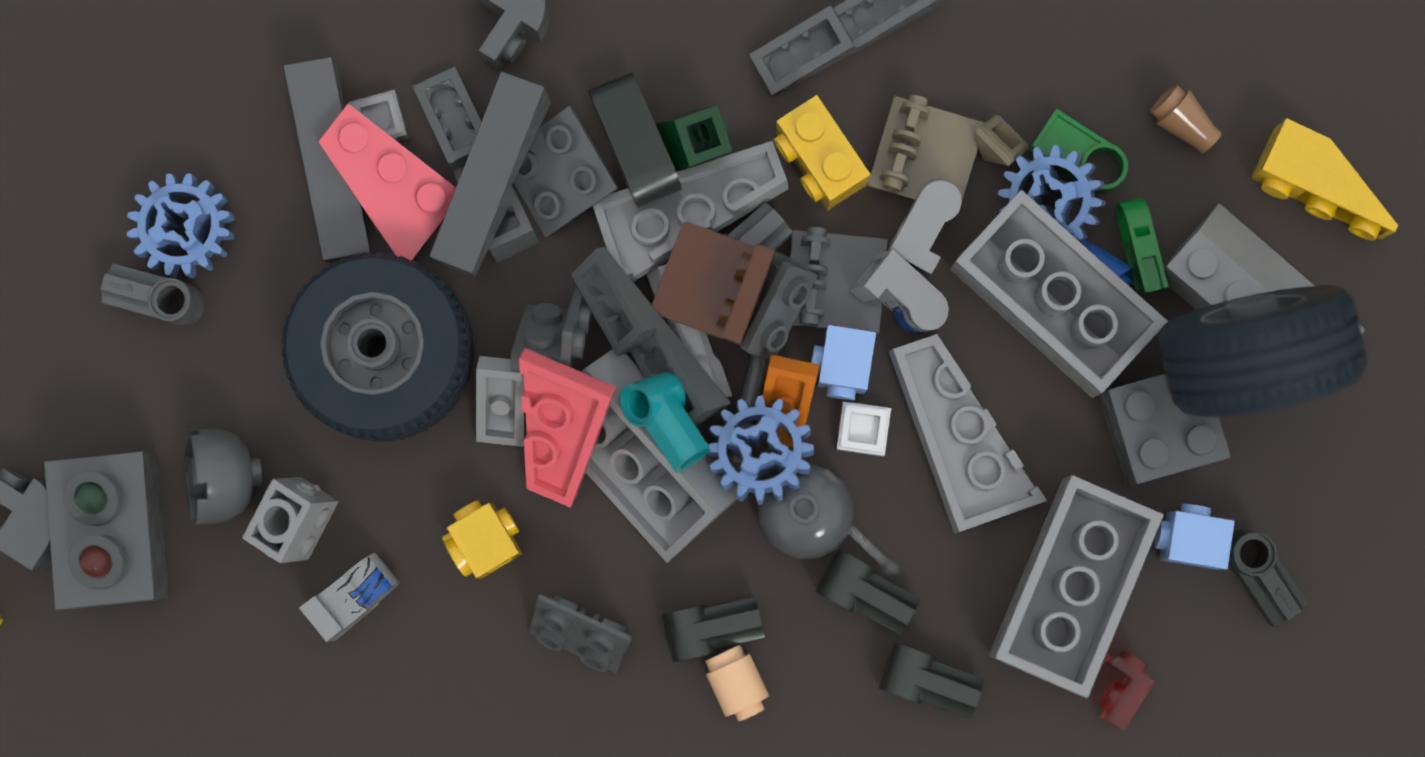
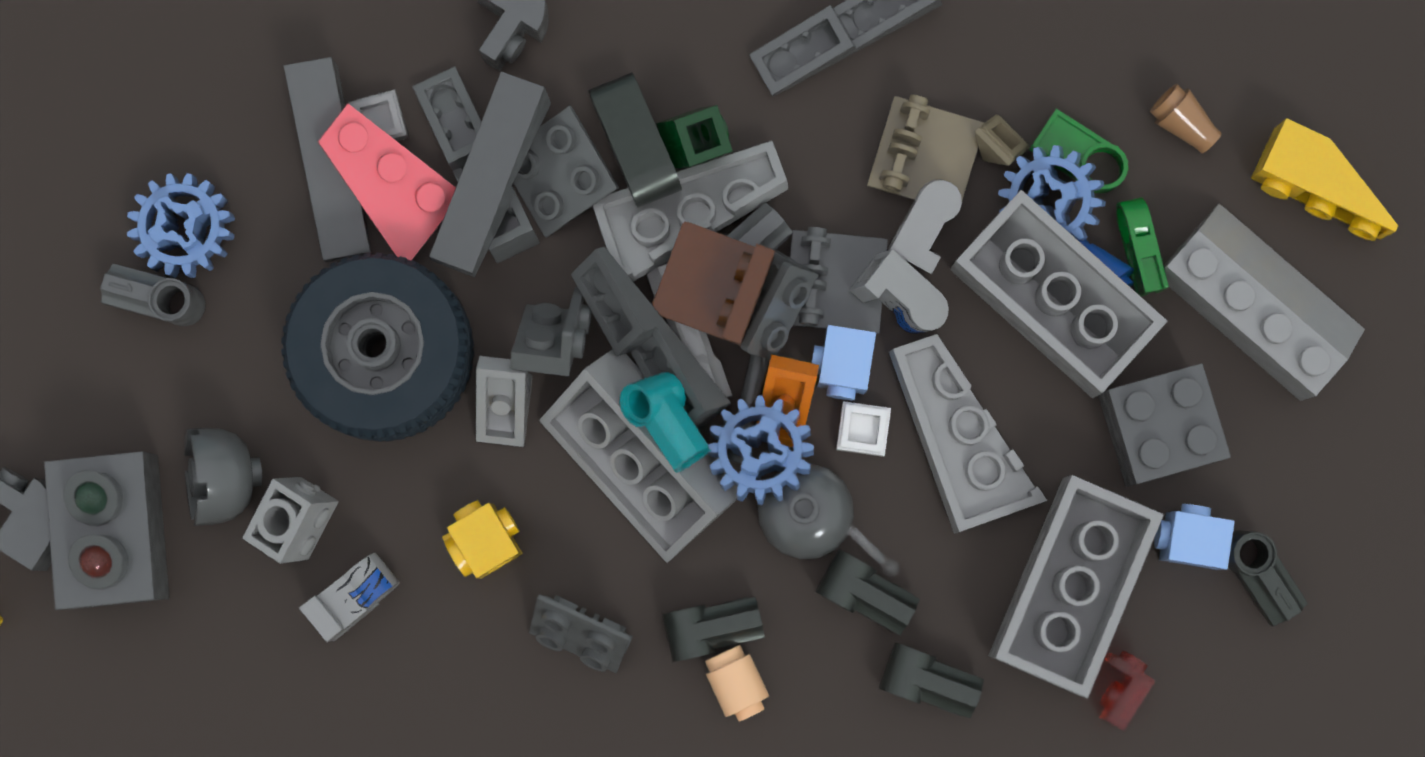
coral wing [519,348,617,508] -> none
yellow brick [773,95,871,211] -> none
black wheel [1158,285,1368,417] -> none

